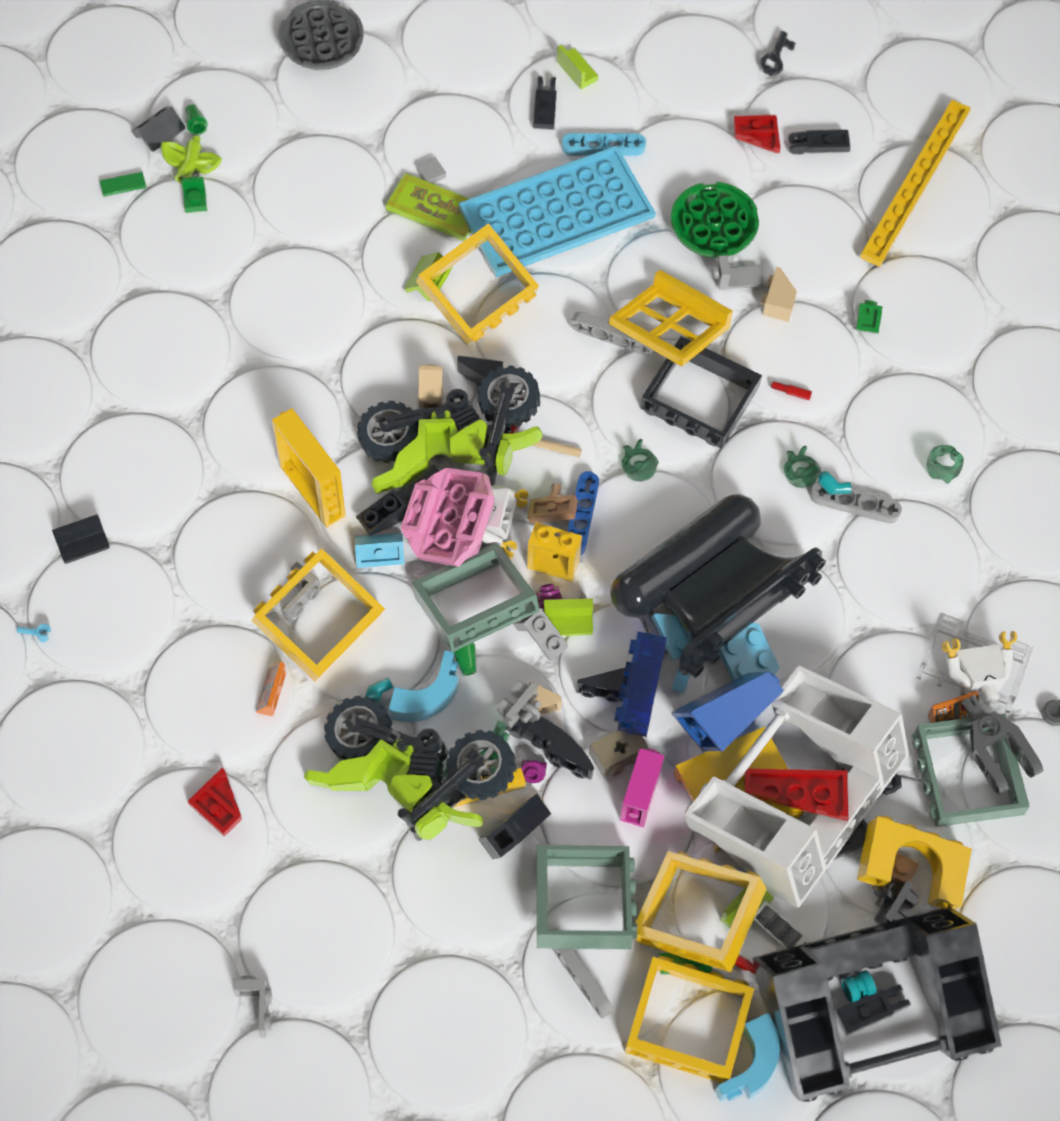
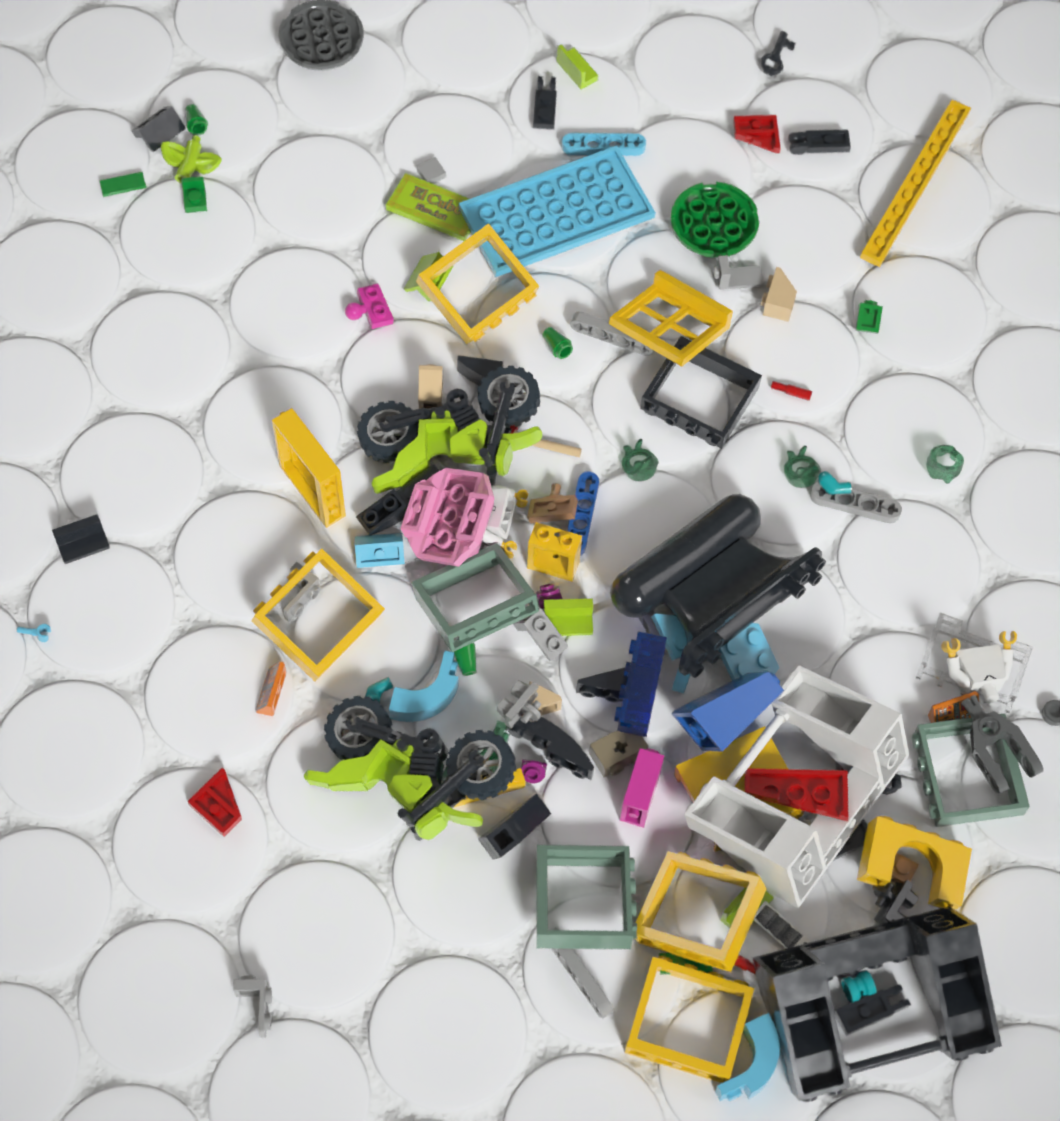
none -> dark pink plate [345,283,394,329]
none -> green cone [542,327,573,359]

